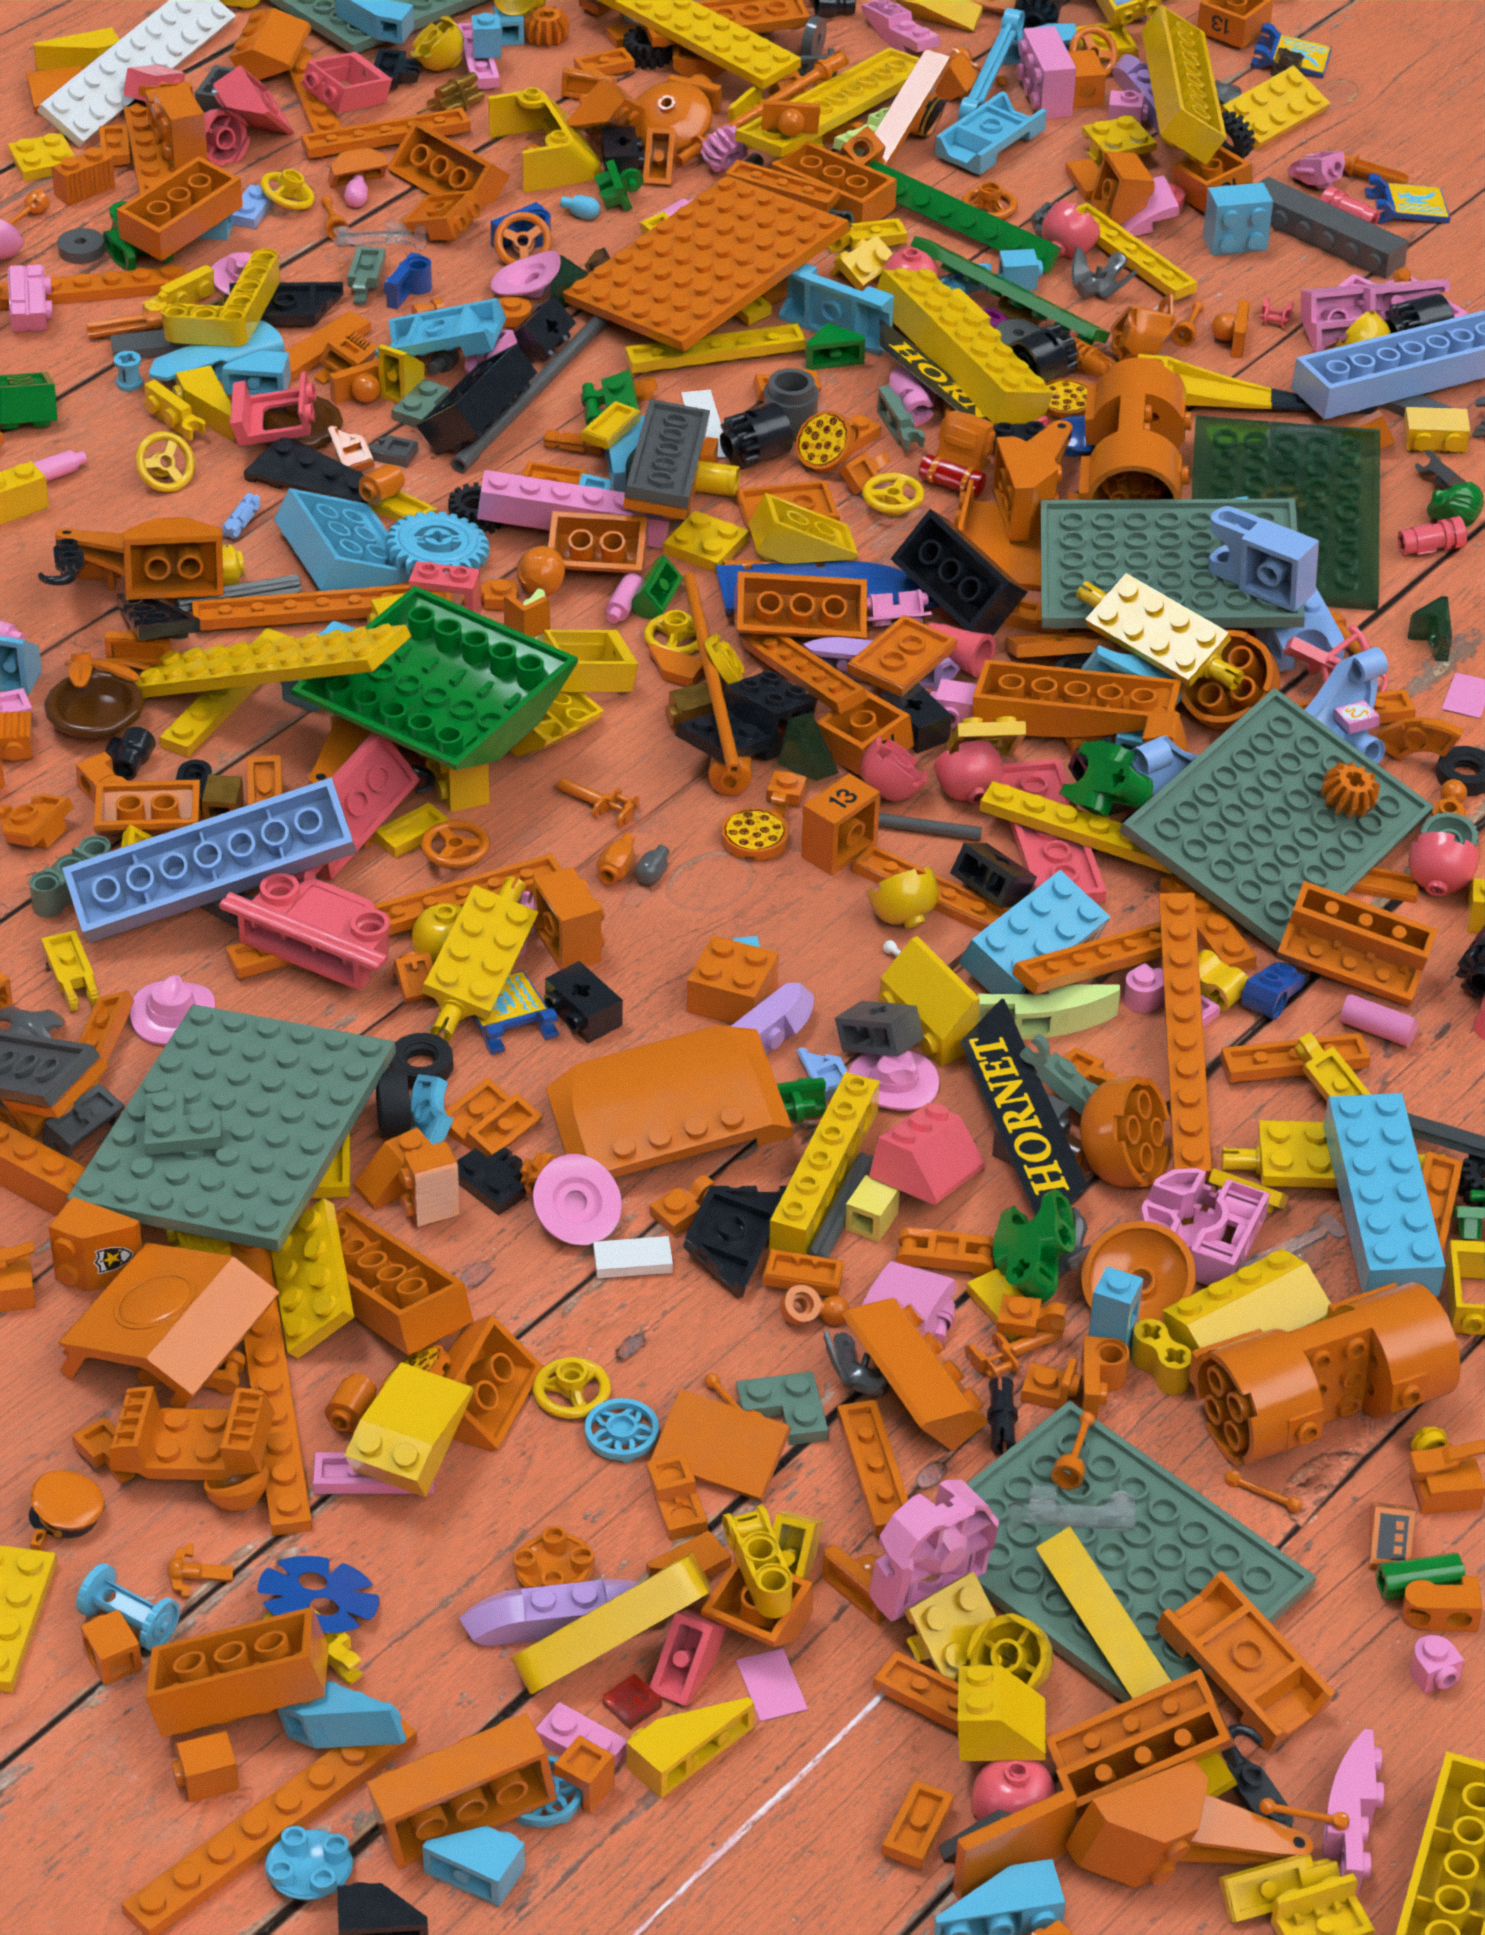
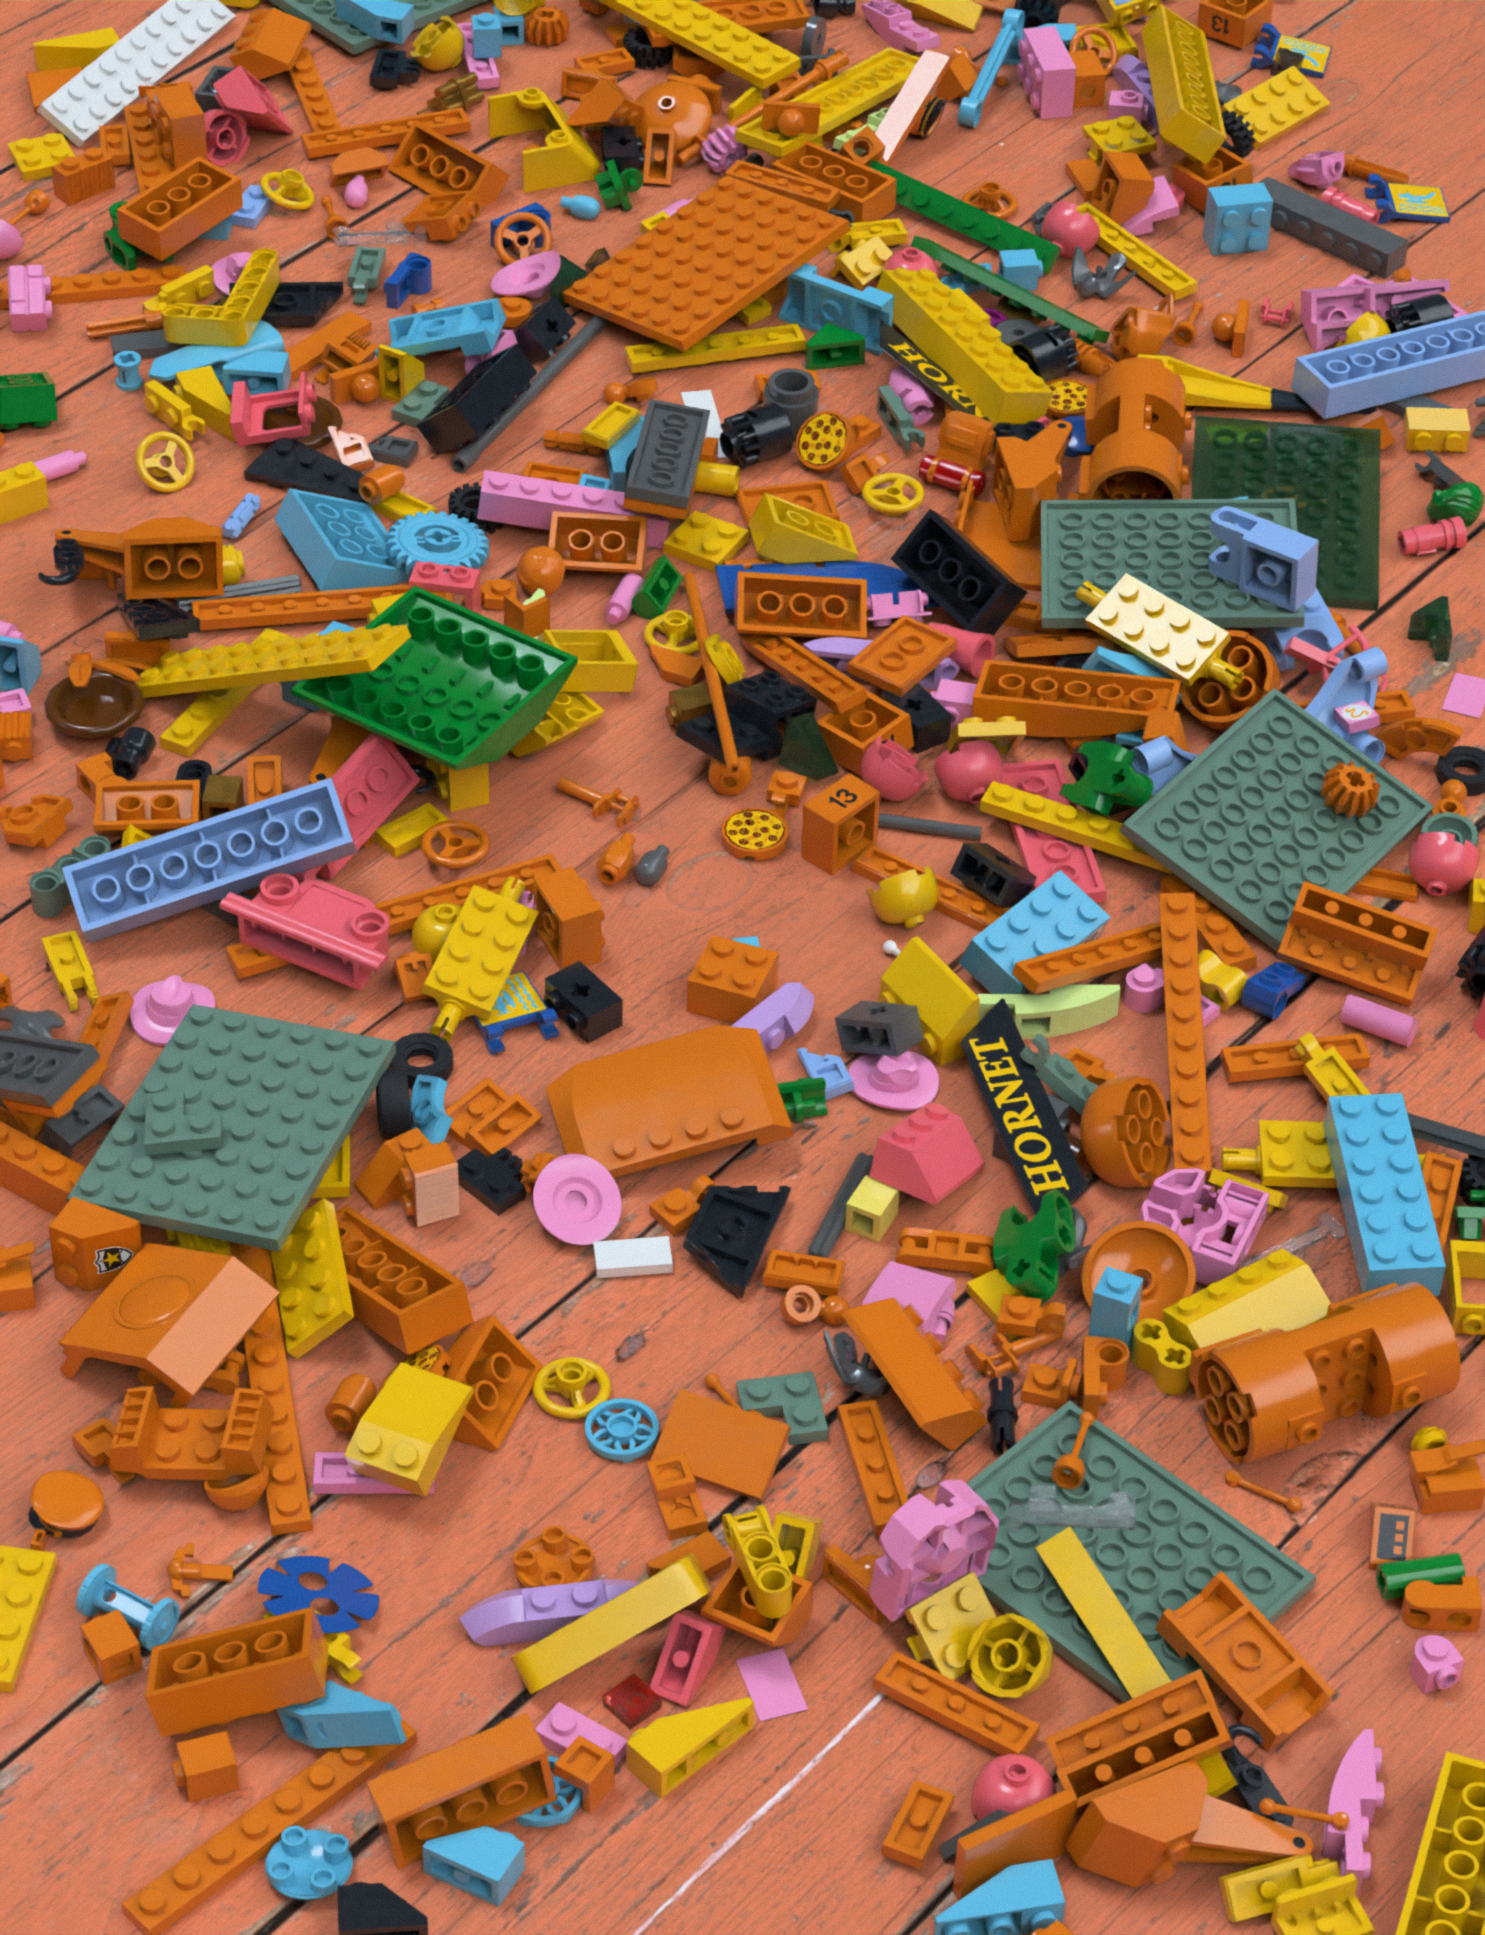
dark grey piece [57,228,105,264] -> none
coral brick [123,64,185,102] -> none
coral window [301,52,392,113] -> none
dark grey cylinder [428,348,460,375] -> none
green plate [581,369,640,426] -> none
yellow brick [769,1072,880,1255] -> none
medium azure piece [935,91,1047,175] -> none
yellow slope [958,1664,1046,1761] -> none

